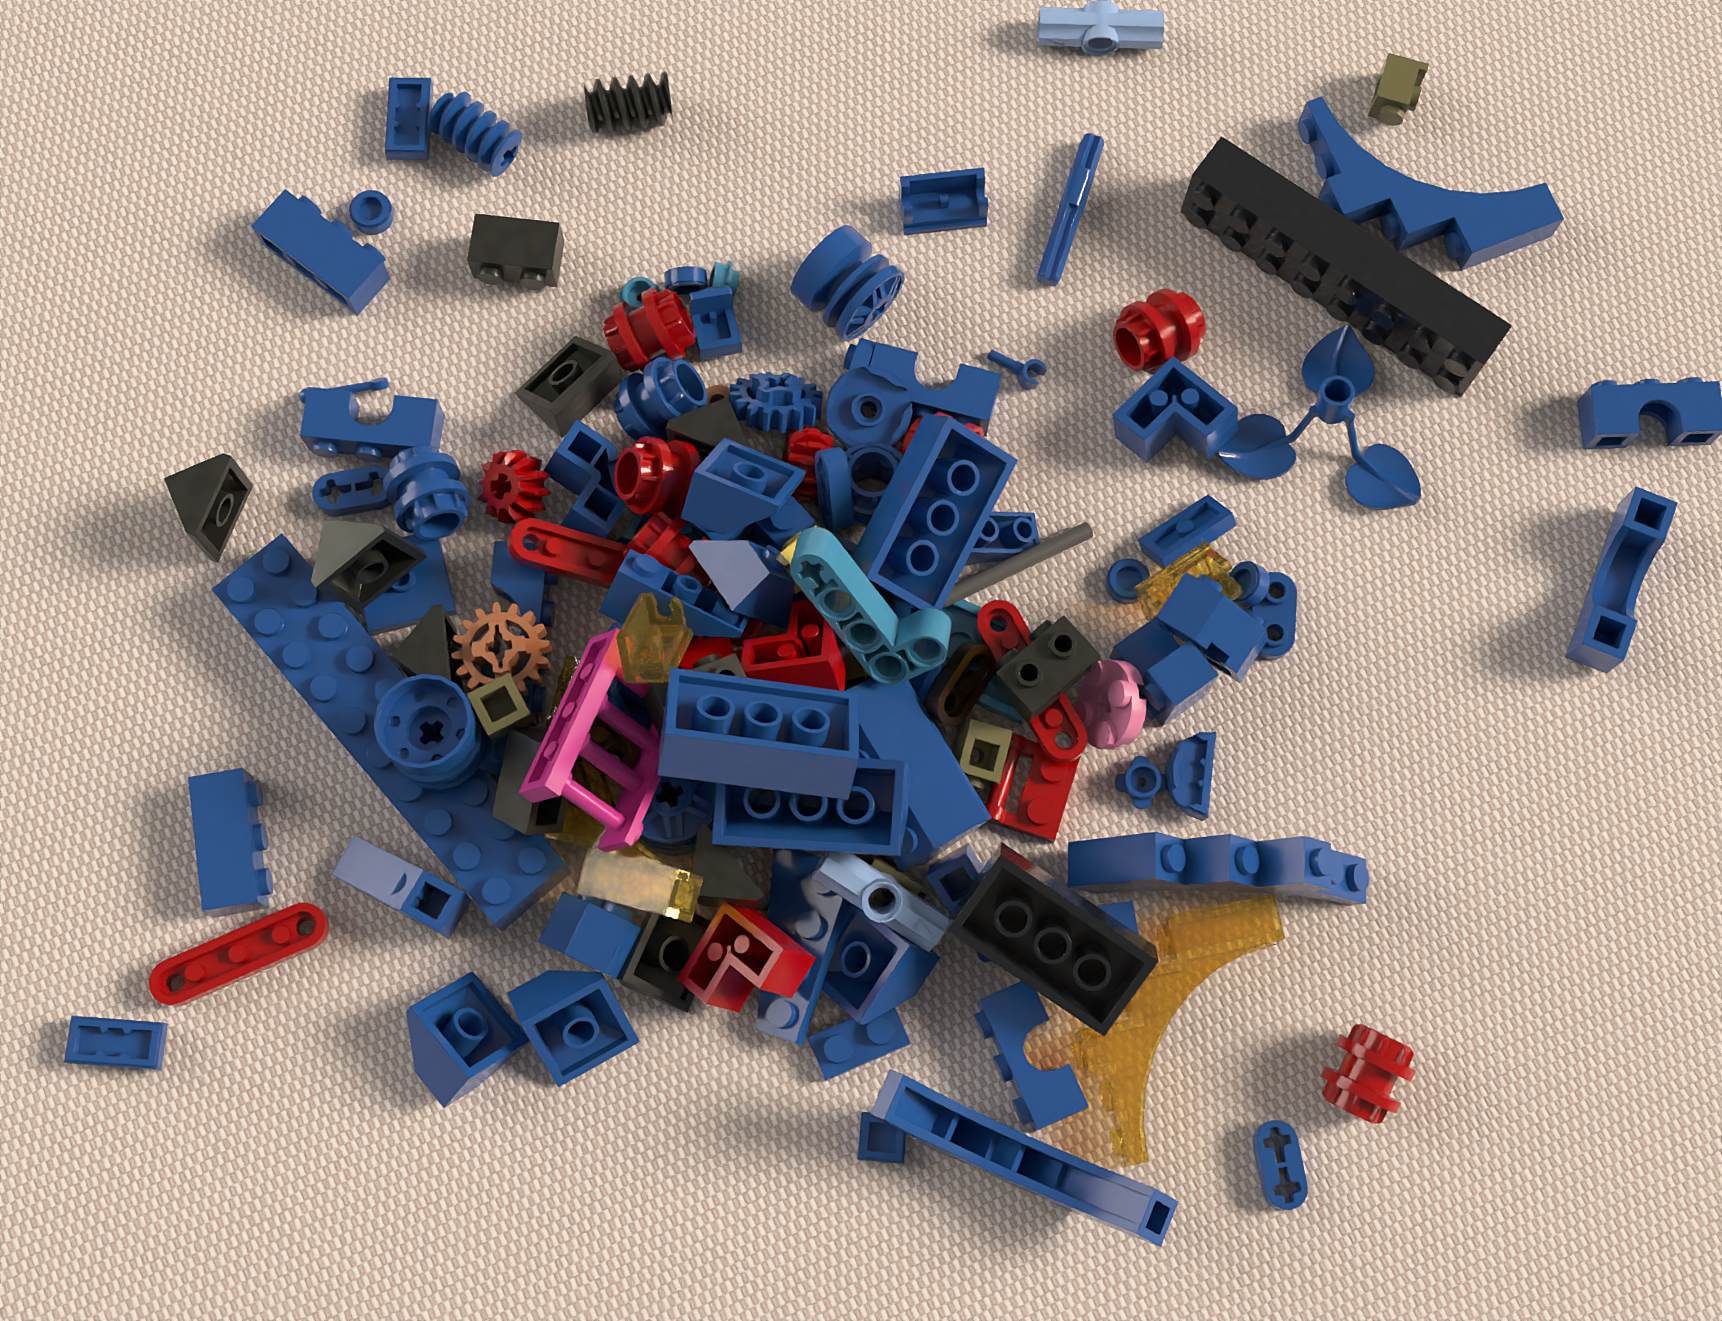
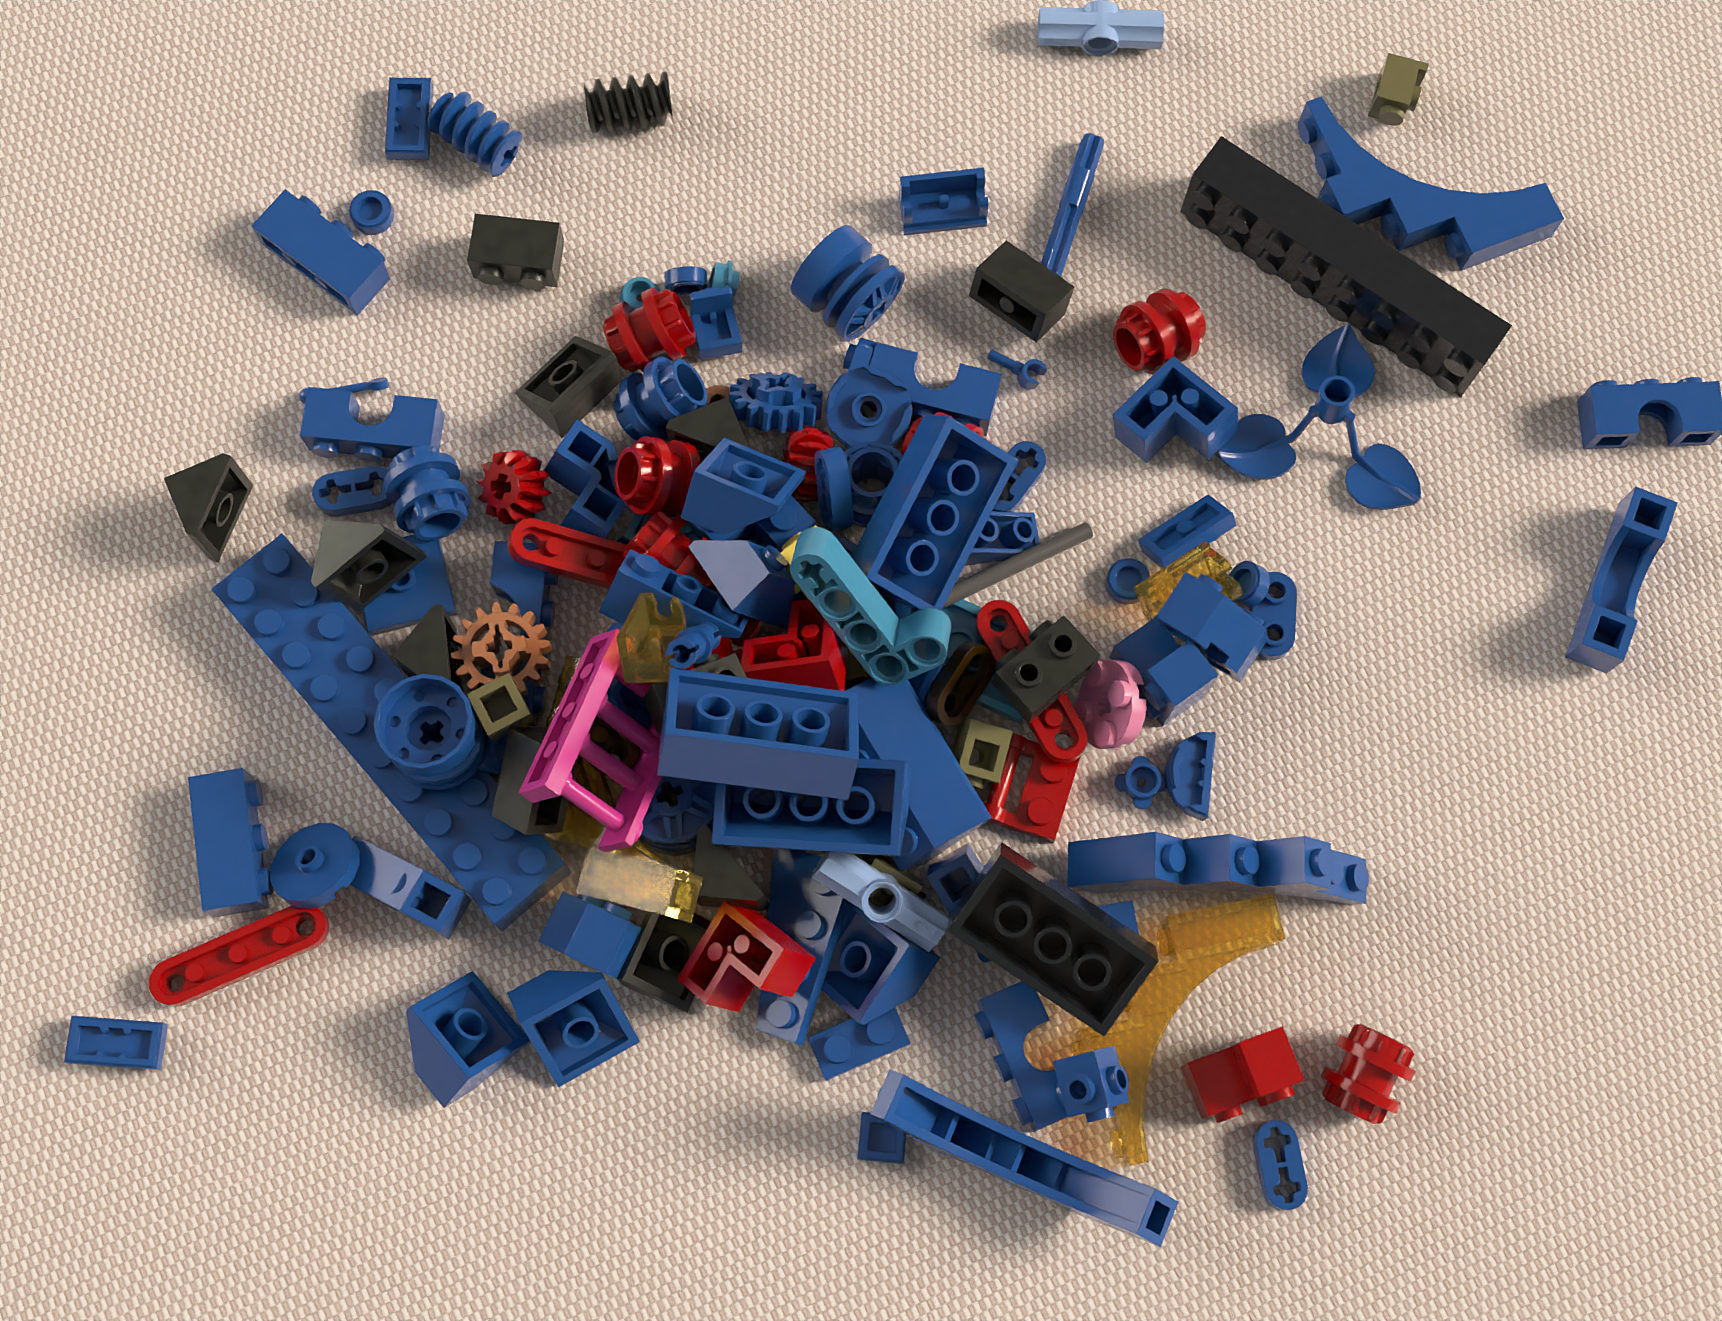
none -> blue plate [270,823,360,909]
none -> blue pin [666,622,721,669]
none -> pearl dark grey brick [969,240,1075,343]
none -> blue beam [992,441,1046,512]
none -> blue brick [1053,1046,1130,1123]
none -> red brick [1181,1026,1305,1124]

